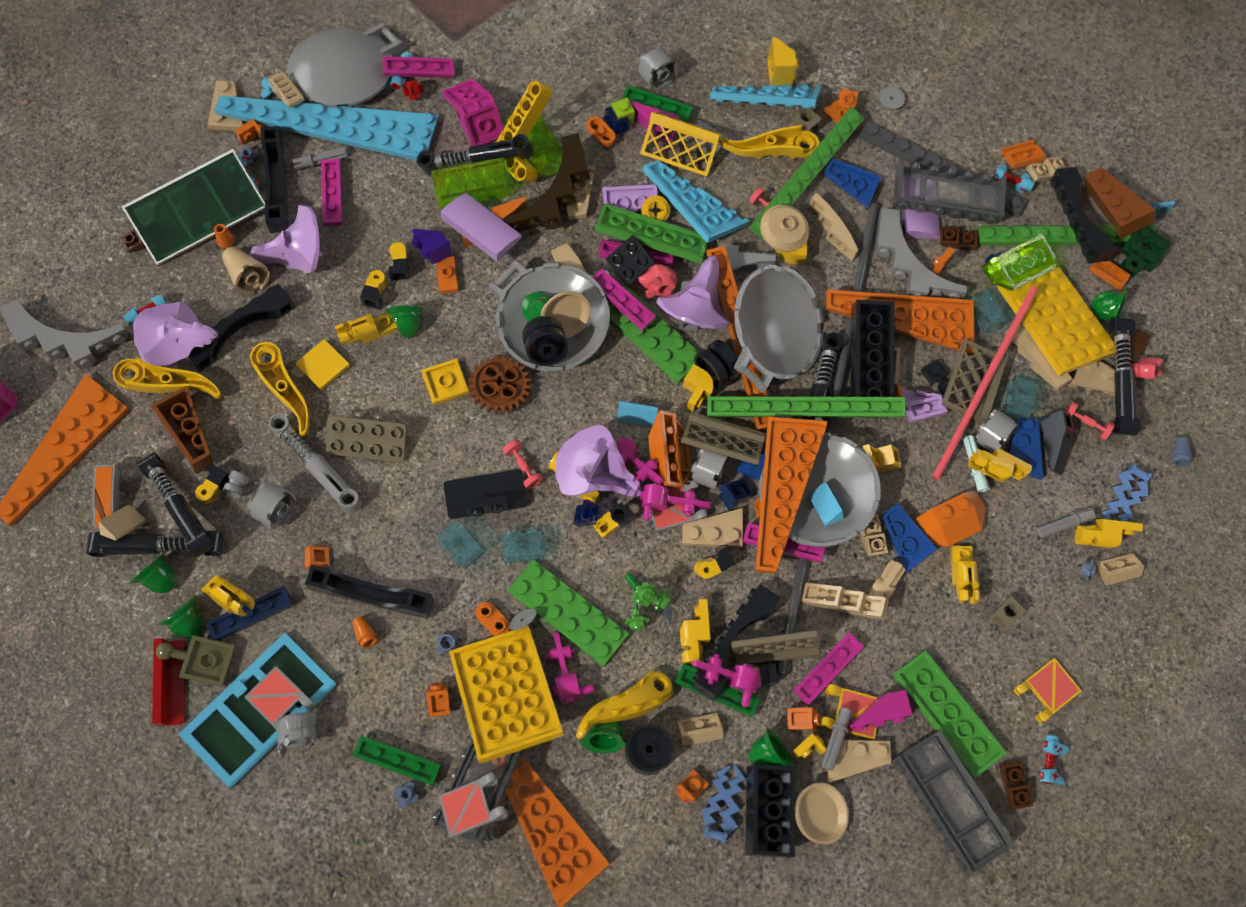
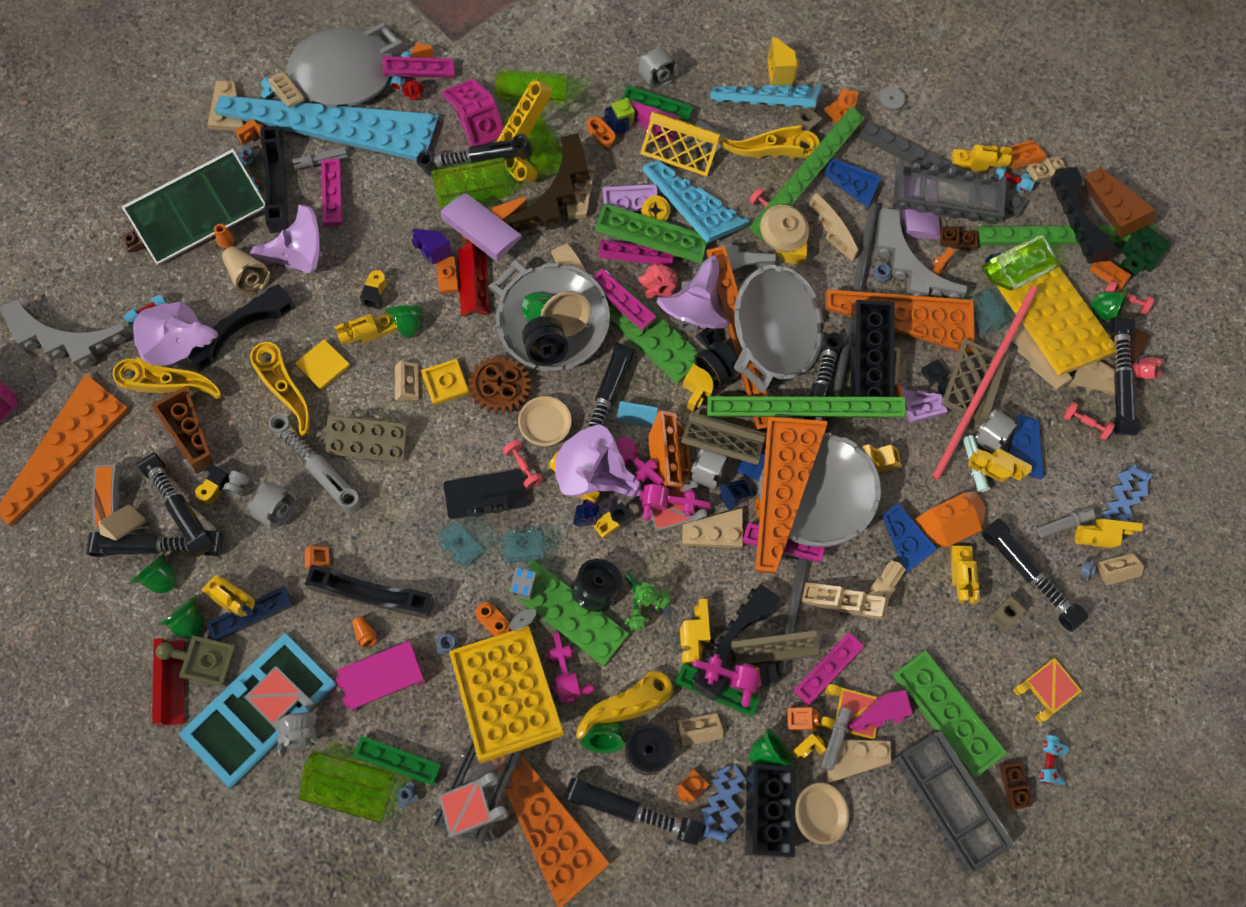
black leg [388,242,410,281] -> none
orange bracket [426,682,451,717] -> none
black hinge [605,235,655,287] -> none
leg [694,545,735,579] -> none
medium azure slope [808,482,844,527] -> none
tan slope [861,514,888,556] -> none
clear light blue brick [1004,374,1038,420] -> none
black slope [1040,410,1074,475] -> none
medium azure slope [1149,201,1175,215] -> none
sand blue cone [1171,437,1193,467] -> none
none -> clear neon green slope [299,750,396,823]
none -> dark pink panel [336,641,426,713]
none -> tan slope [395,360,419,401]
none -> orange slope [412,43,434,58]
none -> red panel [458,242,490,316]
none -> clear neon green slope [495,69,569,103]
none -> light grey brick [510,567,536,601]
none -> tan piece [518,396,571,447]
none -> black piece [564,777,704,846]
none -> black wheel [572,558,622,612]
none -> black piece [586,342,635,429]
none -> black slope [695,328,724,348]
none -> sand blue plate [872,263,891,282]
none -> yellow plate [952,144,1012,172]
none -> black piece [981,519,1088,632]
none -> coral wheel [1104,280,1154,315]

